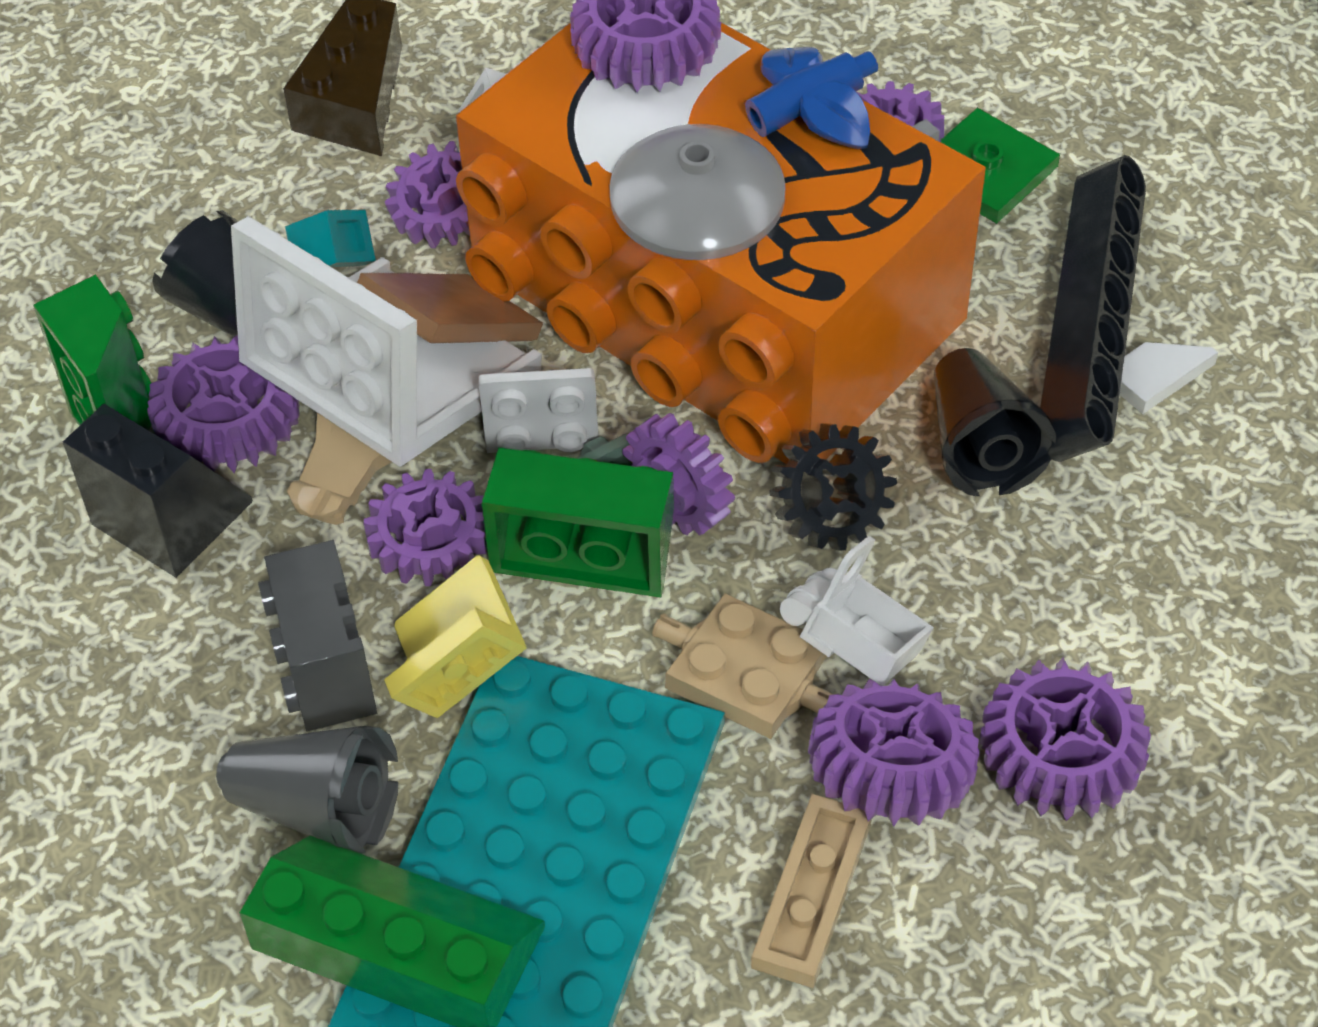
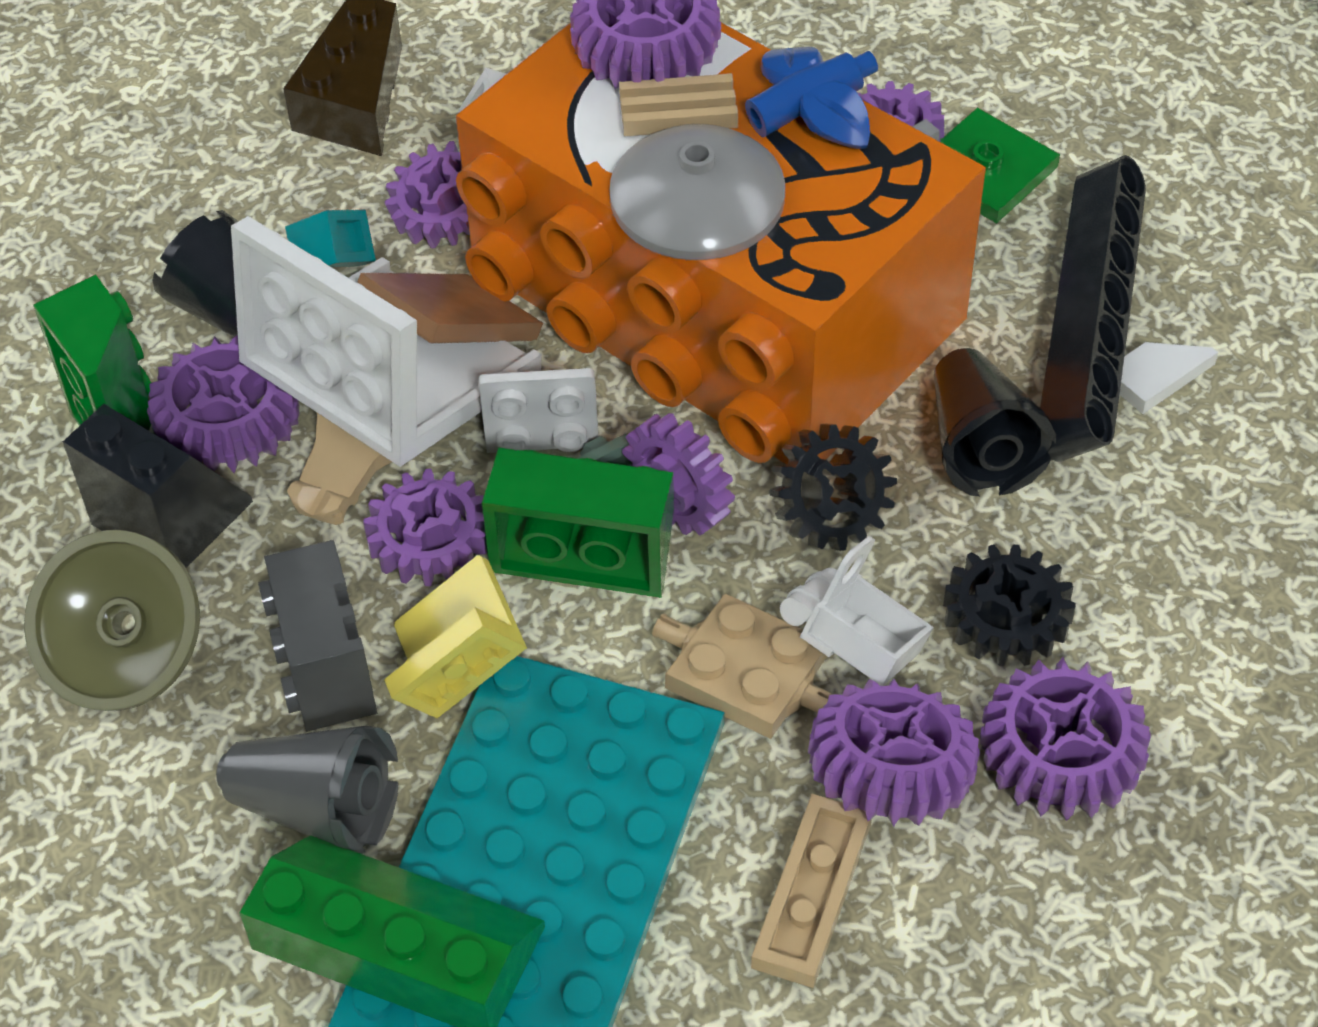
none -> olive dish [24,530,200,711]
none -> tan tile [619,73,738,136]
none -> black gear [943,544,1076,666]

